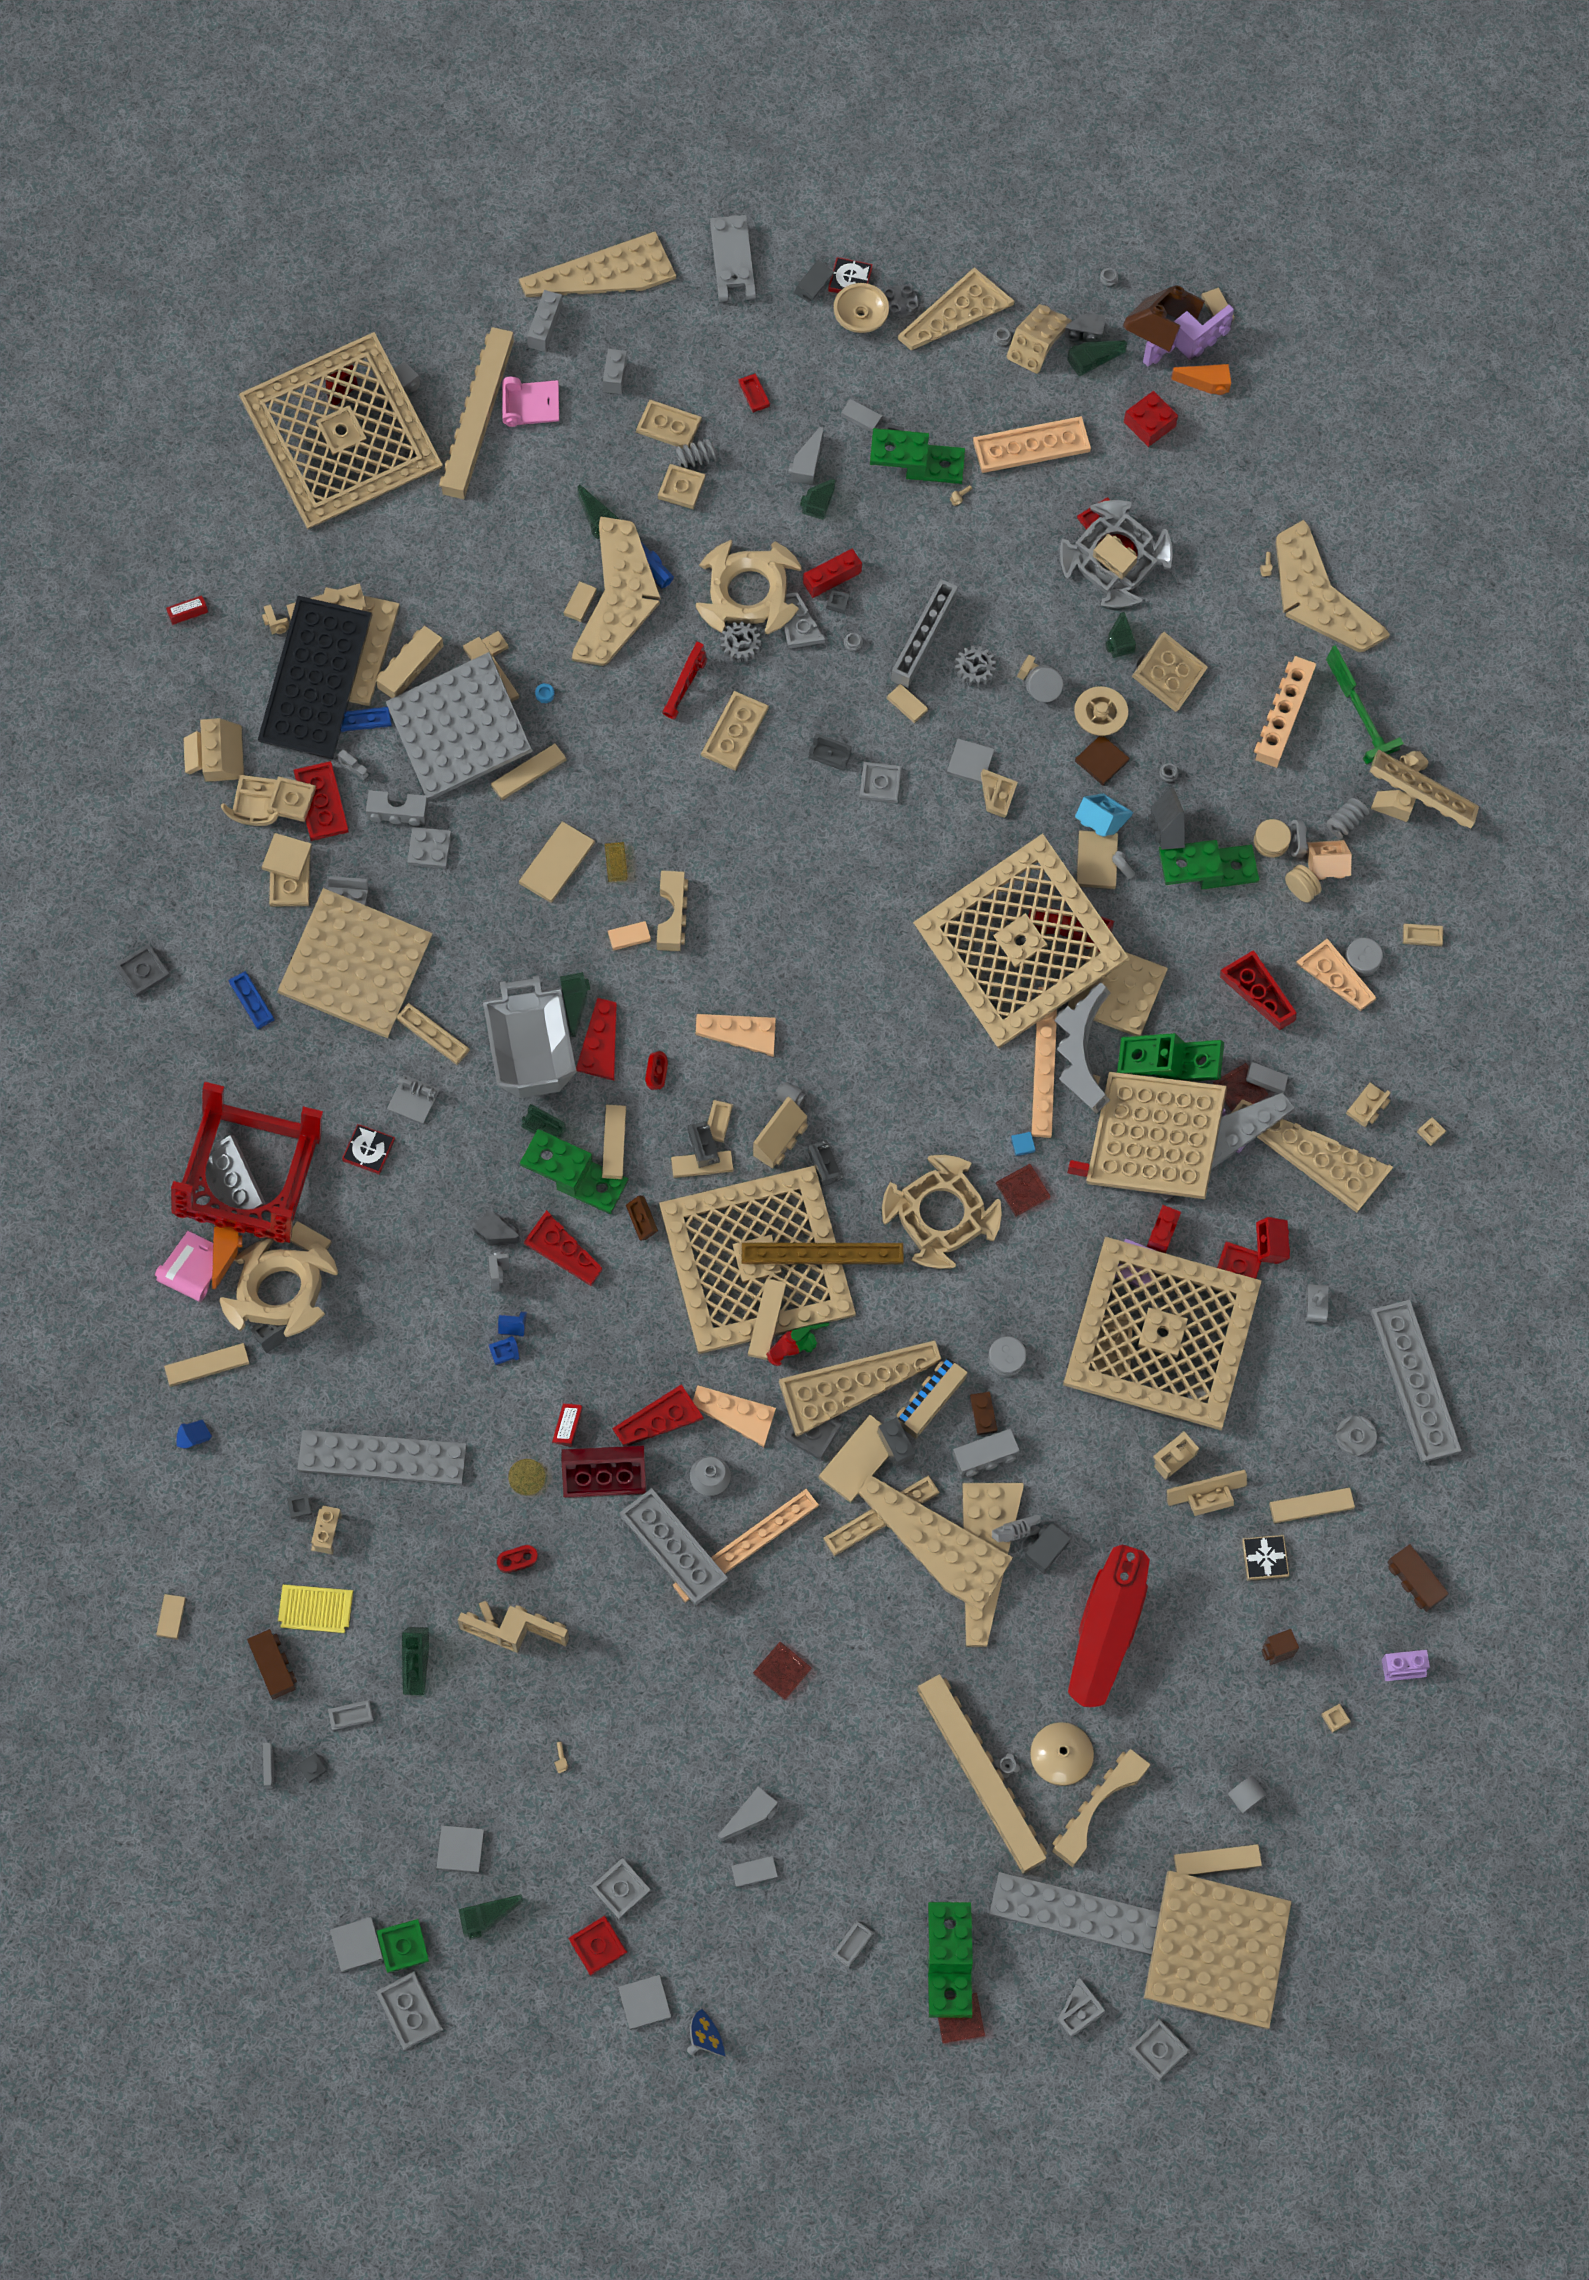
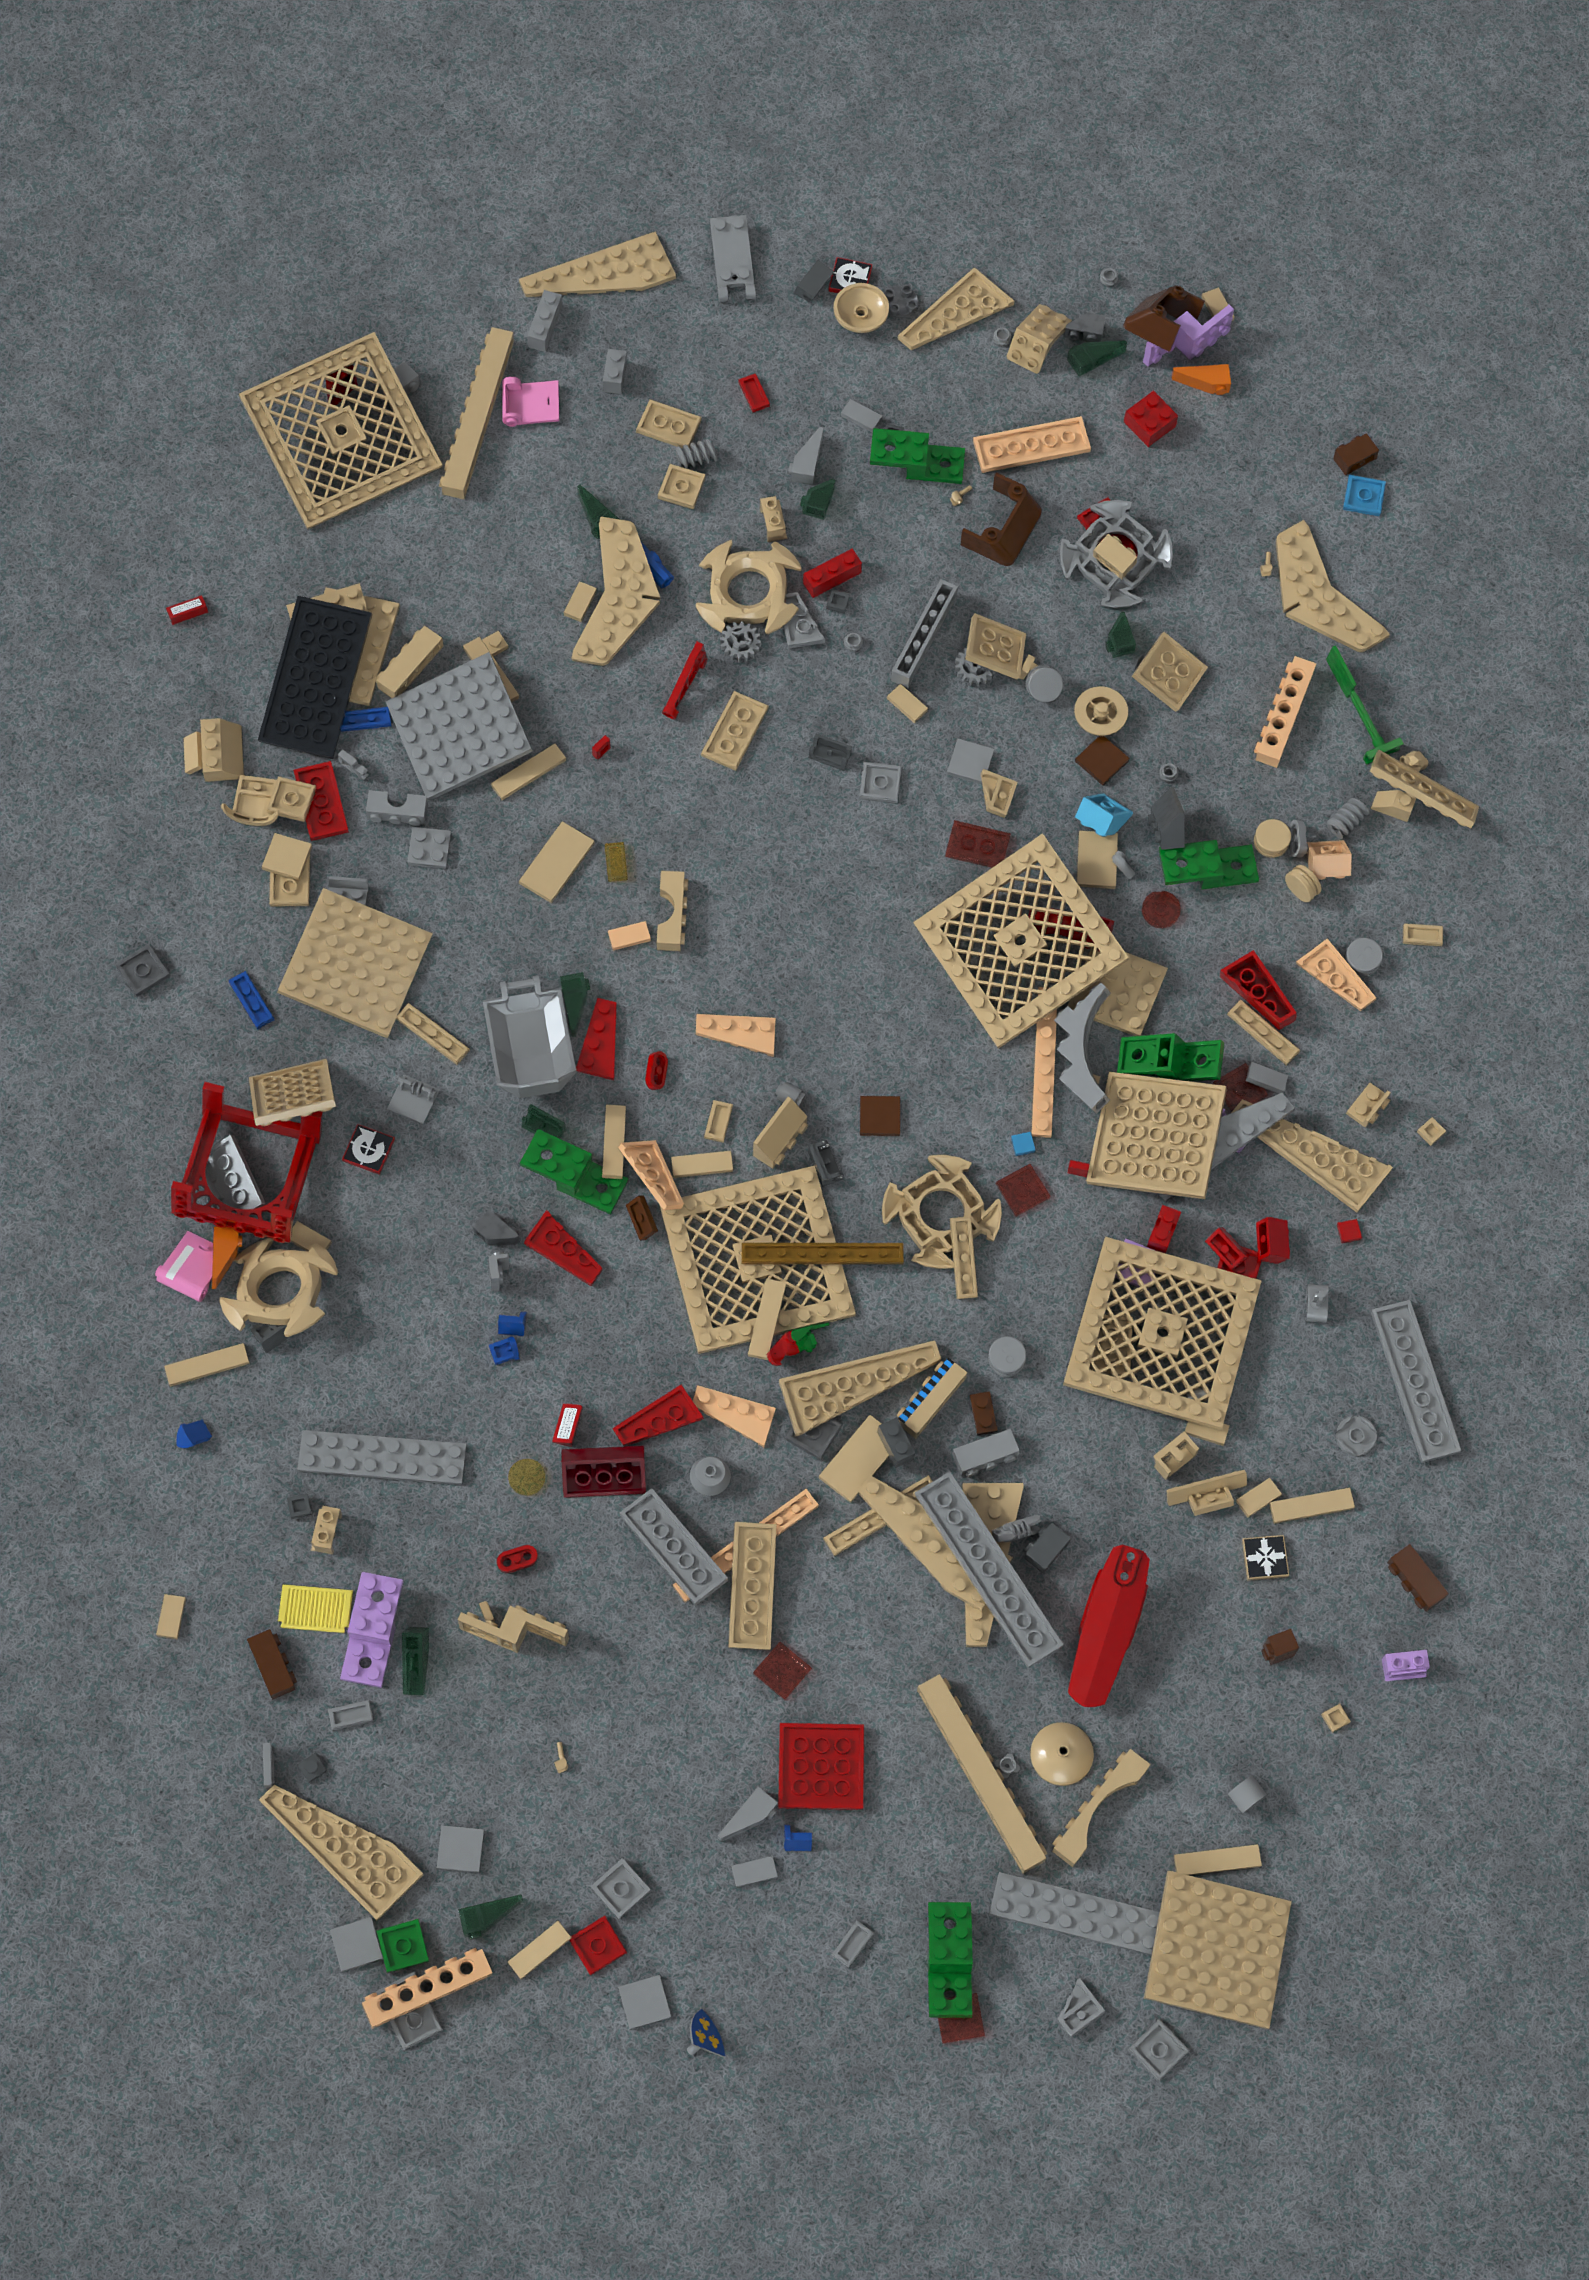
tan bracket [262,605,289,634] -> none
dark azure tile [535,683,555,703] -> none
dark grey hinge [688,1121,720,1168] -> none
none -> tan plate [249,1059,336,1126]
none -> tan wing [259,1785,423,1921]
none -> lavender bracket [340,1572,403,1688]
none -> light nougat brick [362,1948,492,2029]
none -> tan tile [508,1921,572,1979]
none -> red tile [592,735,611,760]
none -> light nougat wing [618,1140,684,1210]
none -> tan plate [728,1522,777,1650]
none -> tan window [760,496,787,542]
none -> red plate [778,1723,864,1810]
none -> blue tile [784,1825,812,1851]
none -> reddish brown tile [860,1096,900,1136]
none -> light grey plate [915,1472,1063,1668]
none -> clear red tile [945,820,1011,868]
none -> tan tile [950,1217,978,1299]
none -> reddish brown windscreen [960,472,1042,566]
none -> tan plate [965,613,1026,679]
none -> clear red tile [1142,891,1181,929]
none -> tan tile [1185,1421,1230,1446]
none -> red slope [1205,1227,1249,1270]
none -> tan tile [1227,1000,1300,1066]
none -> tan tile [1236,1478,1282,1518]
none -> reddish brown brick [1333,433,1379,476]
none -> red tile [1337,1219,1362,1243]
none -> dark azure tile [1343,475,1386,517]

